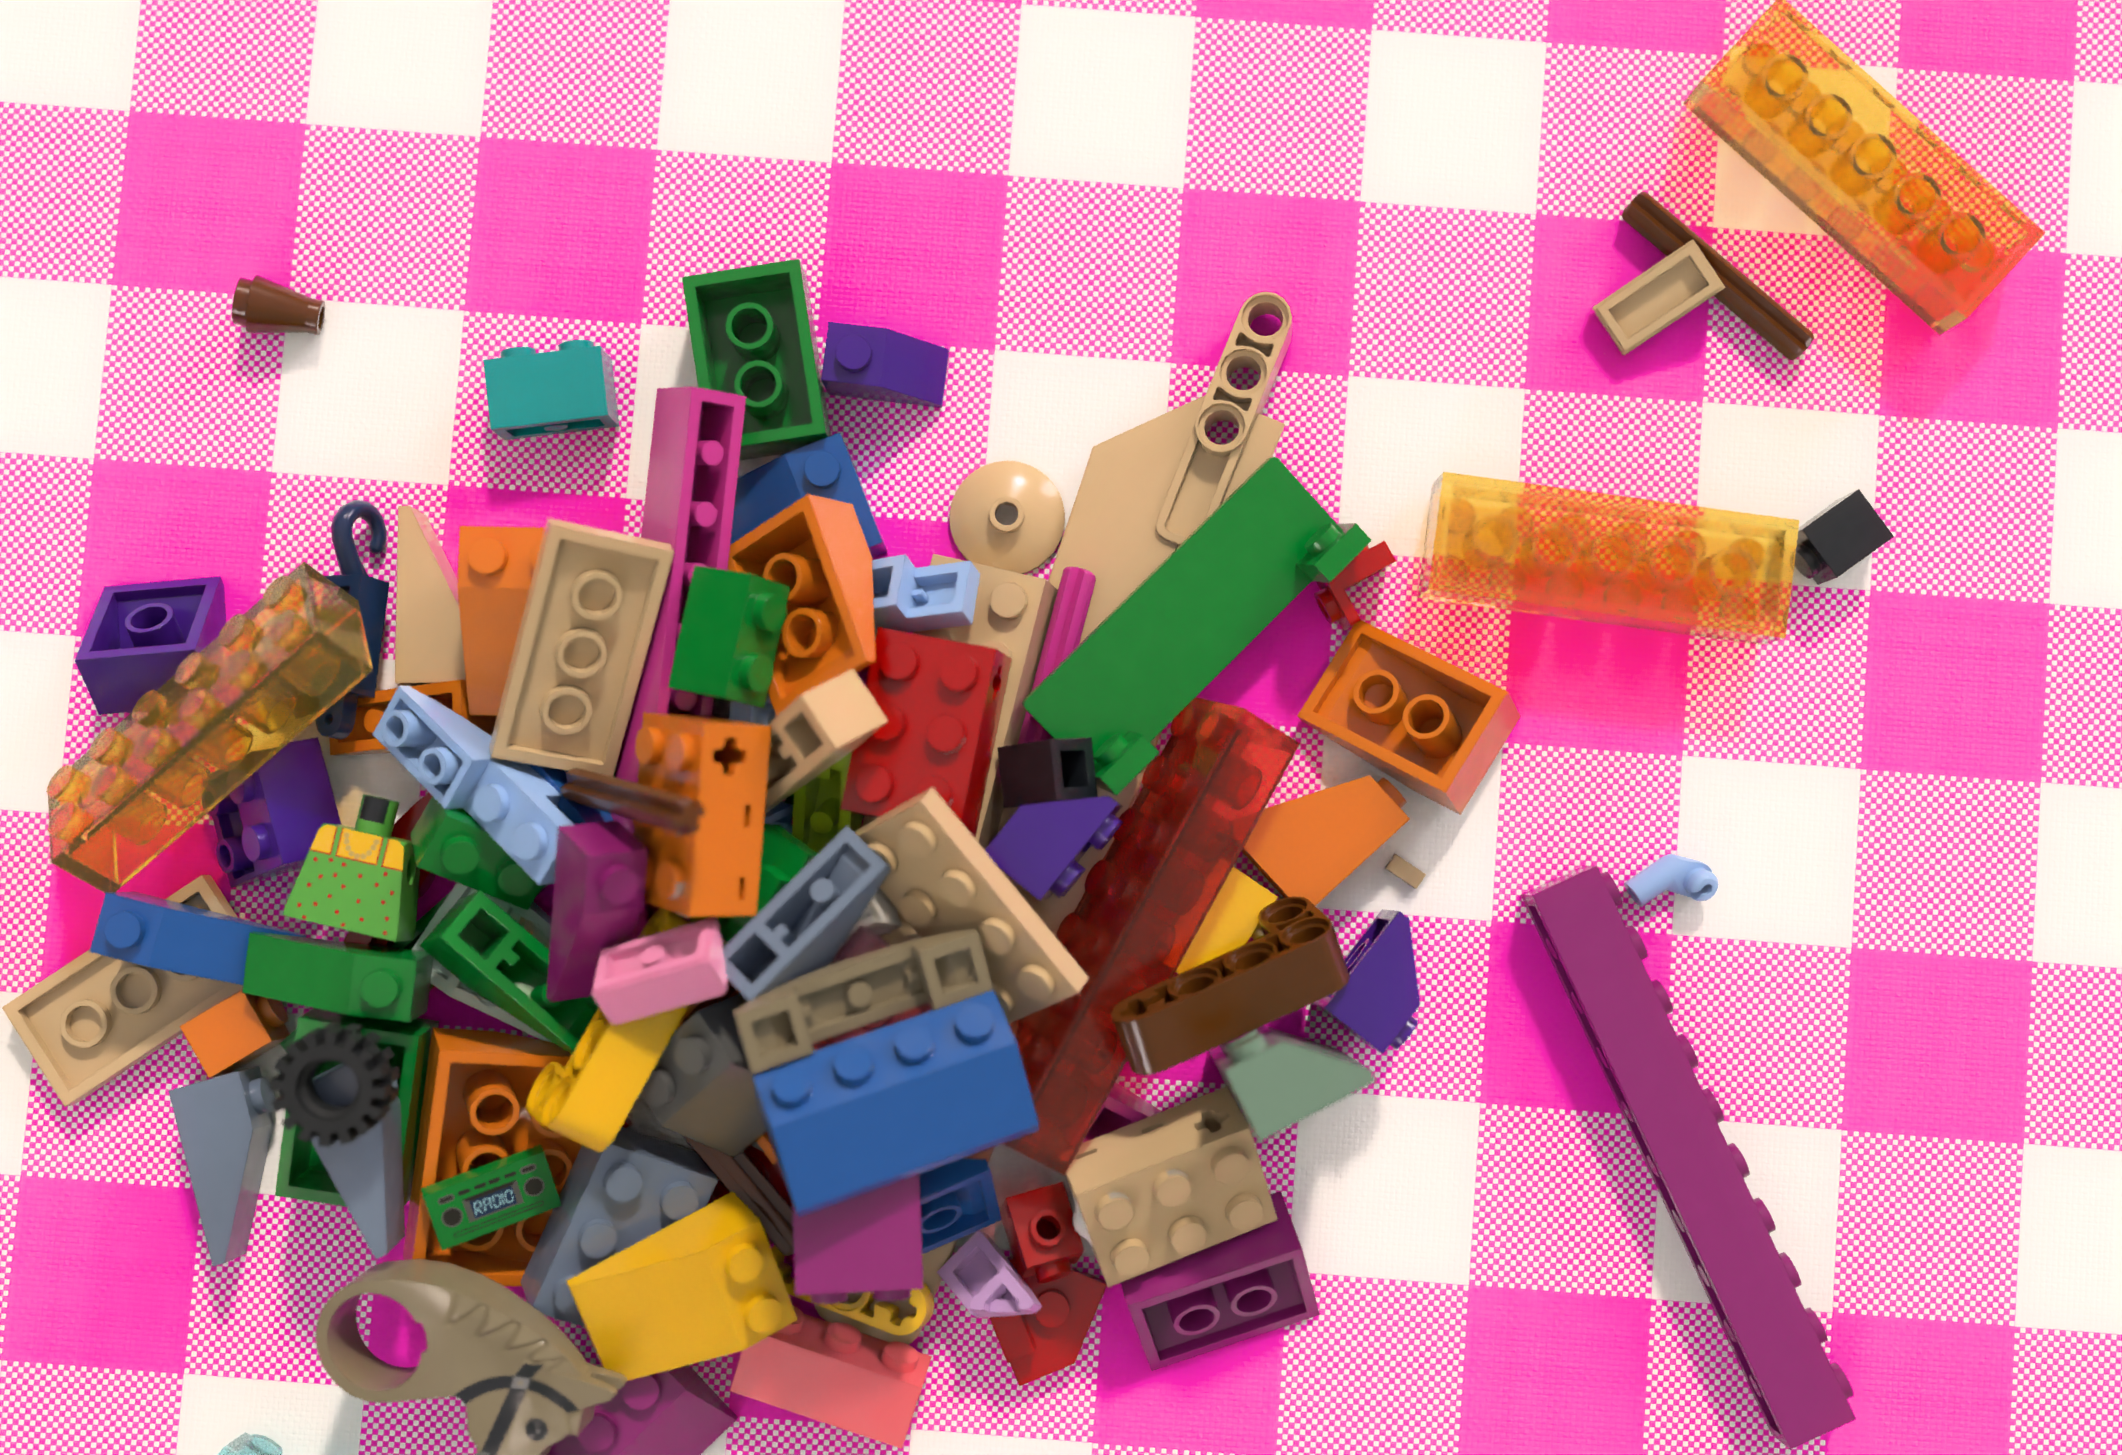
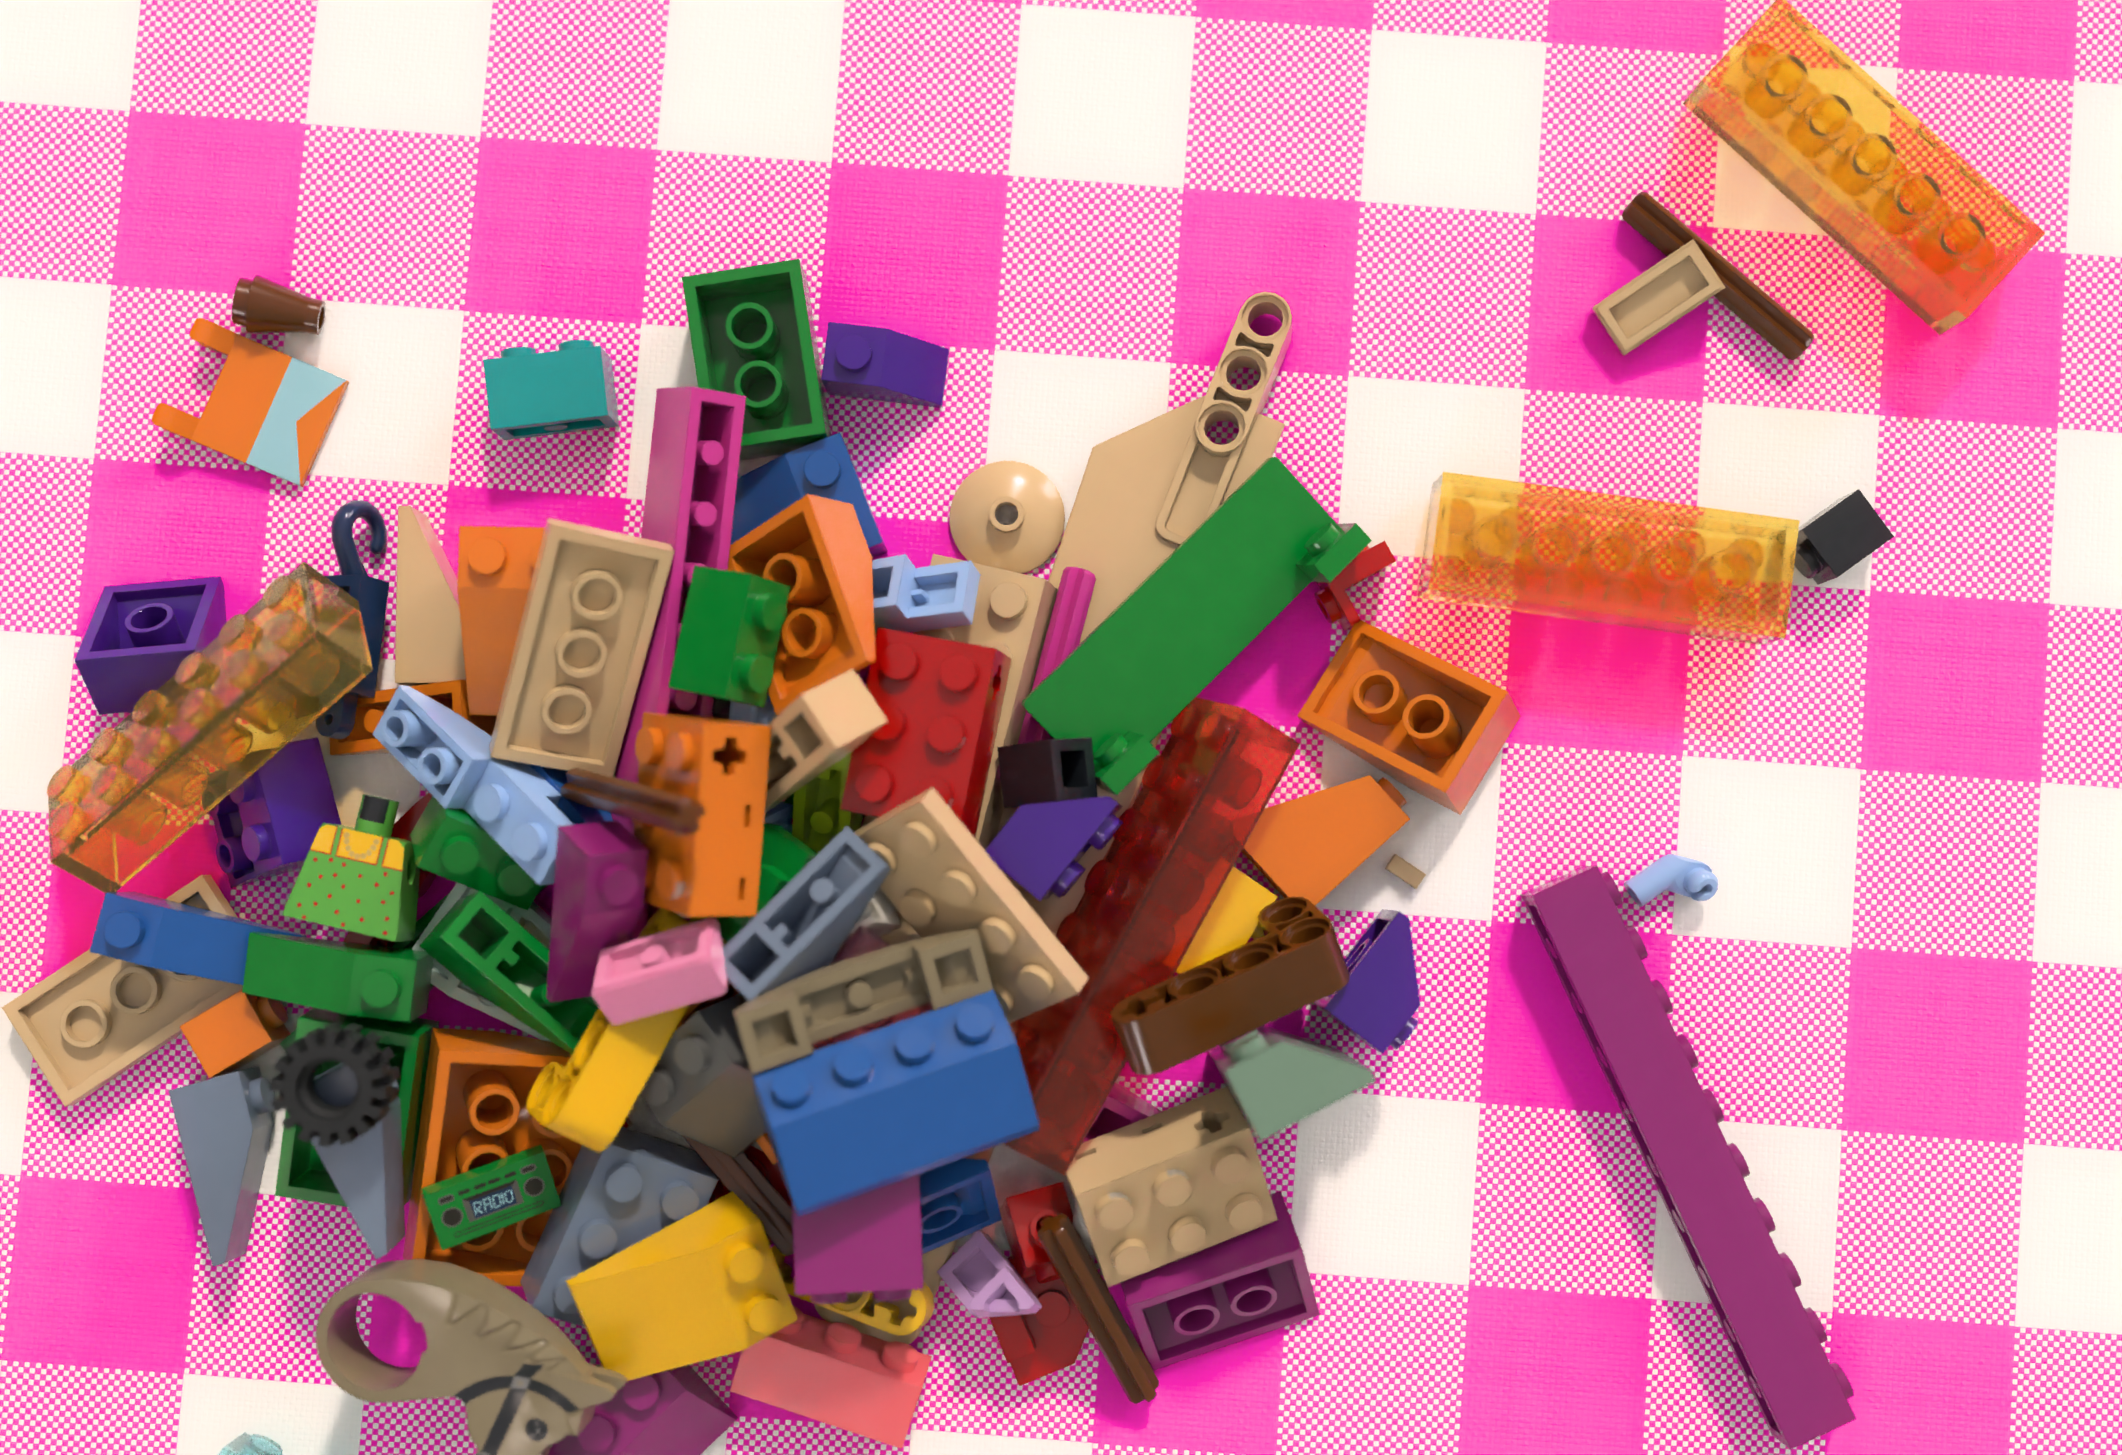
none -> orange flag [152,318,349,487]
none -> reddish brown axle [1037,1214,1159,1404]

